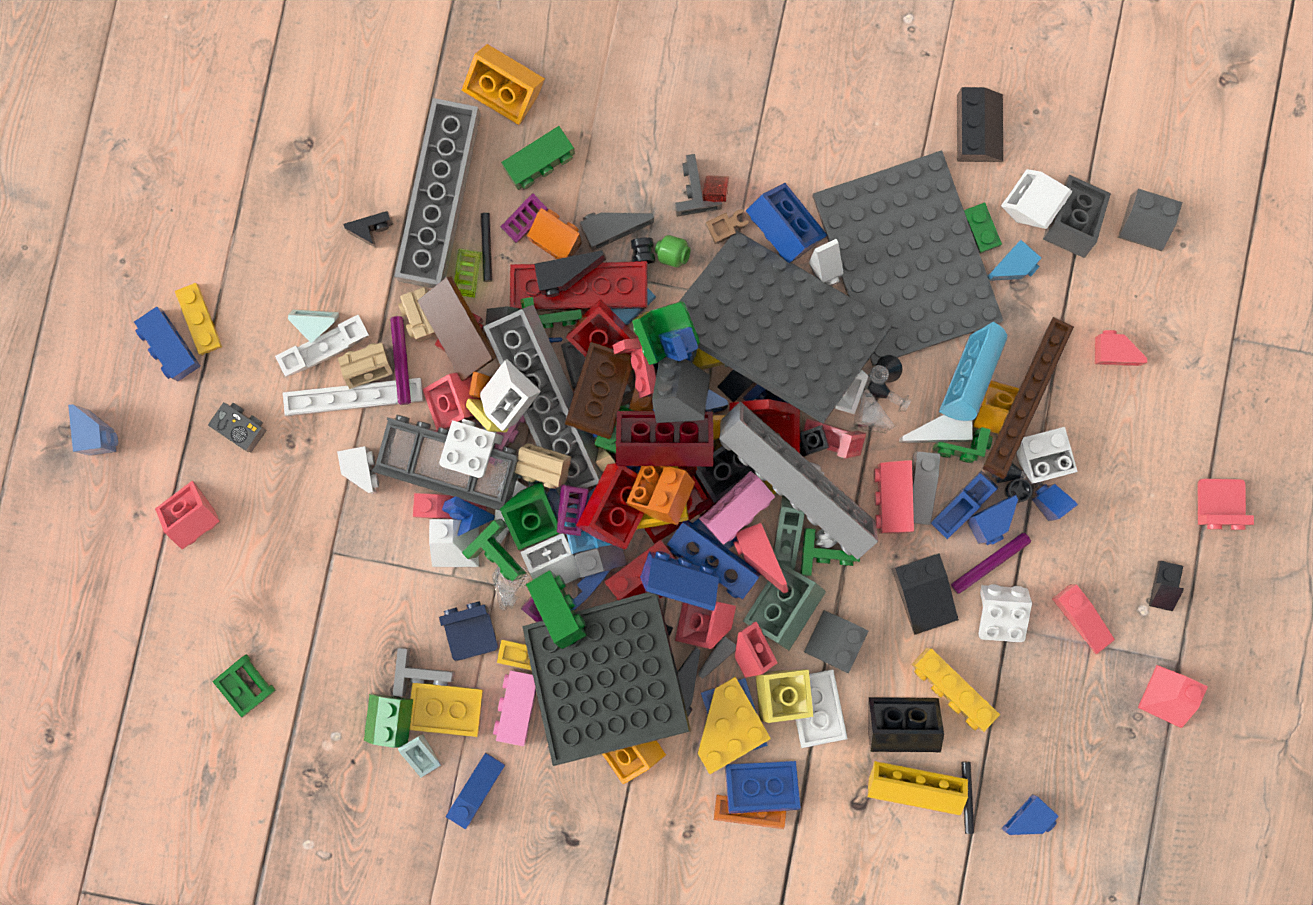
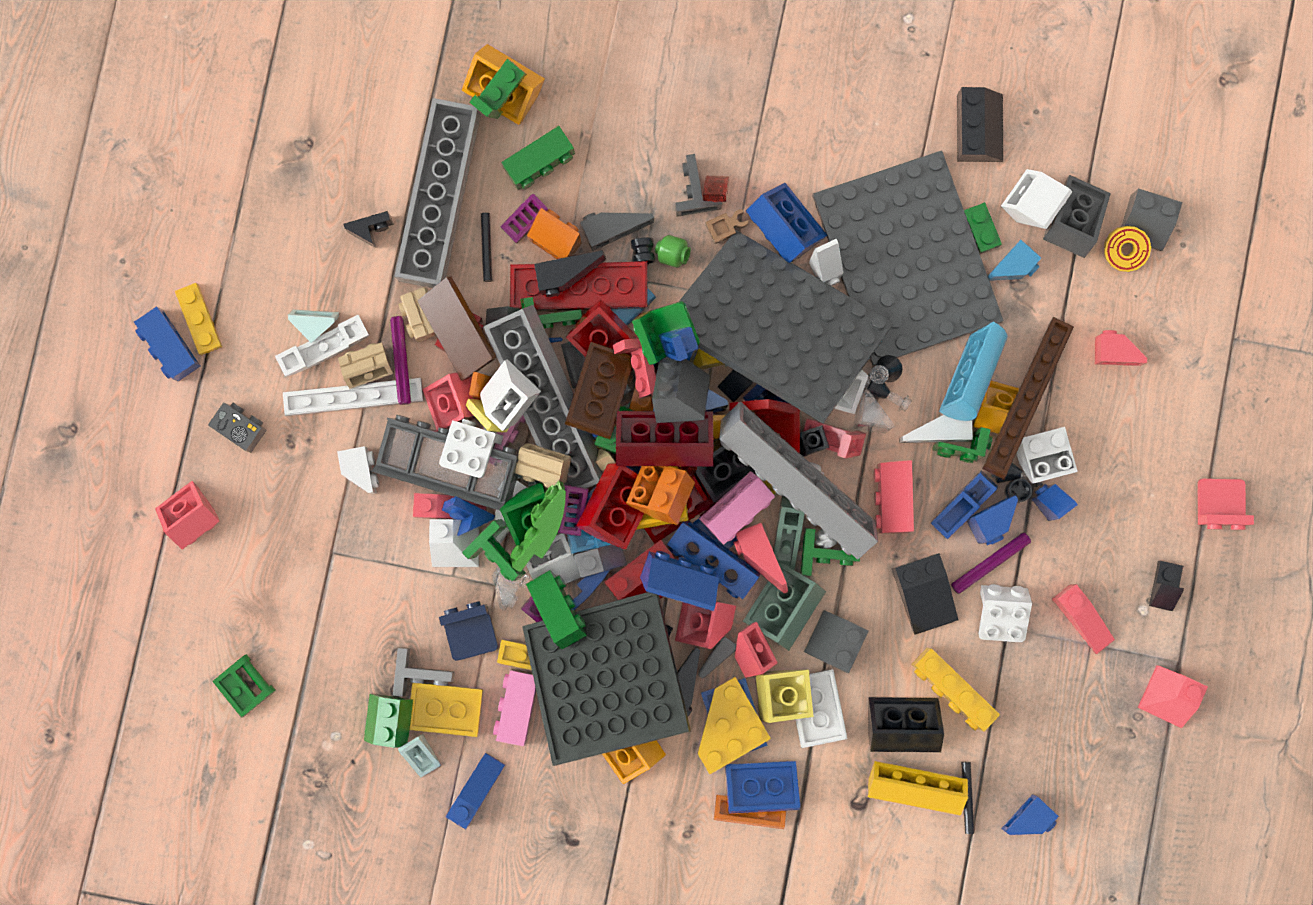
medium blue slope [68,404,118,456] -> none
clear neon green slope [454,248,482,298] -> none
light grey slope [912,452,940,525] -> none
none -> green bracket [469,59,527,119]
none -> bright green slope [510,480,566,572]
none -> yellow tile [1104,226,1151,272]

